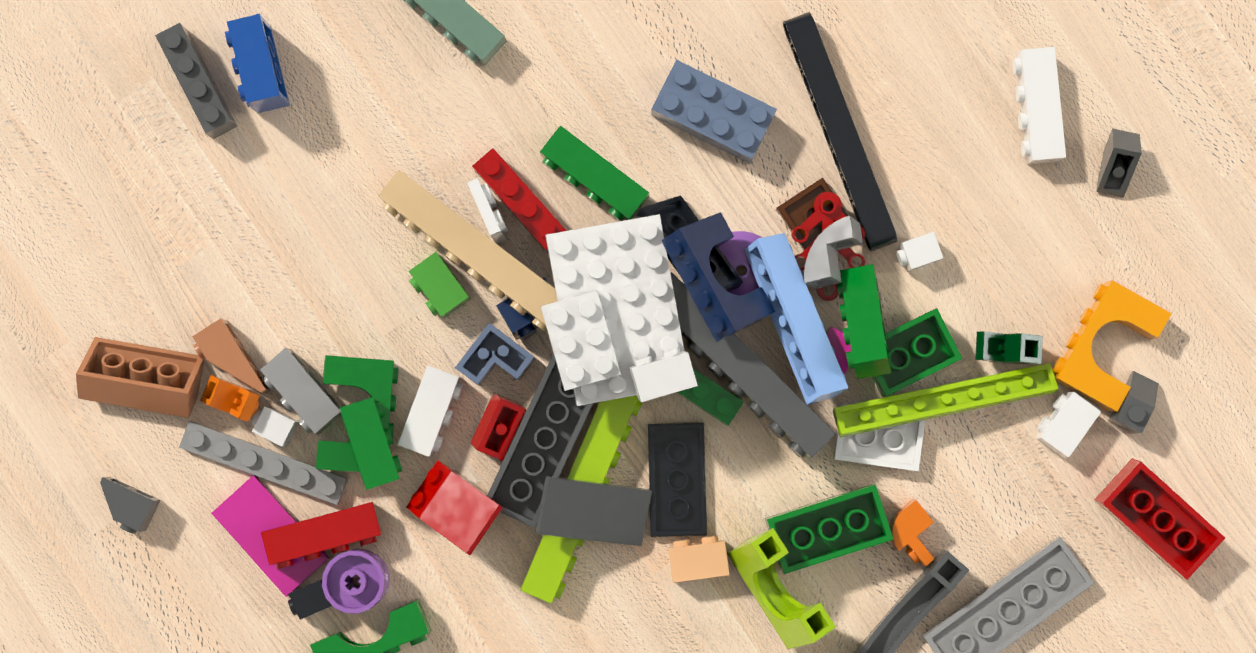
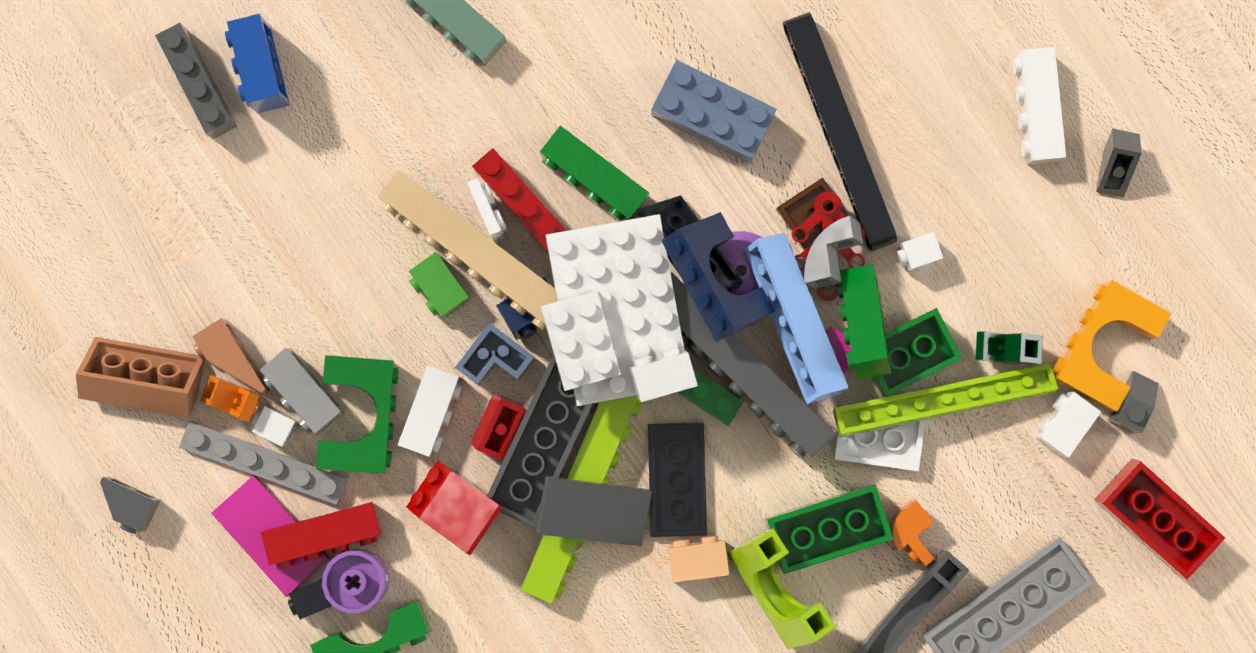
green brick [339,397,402,490] -> none

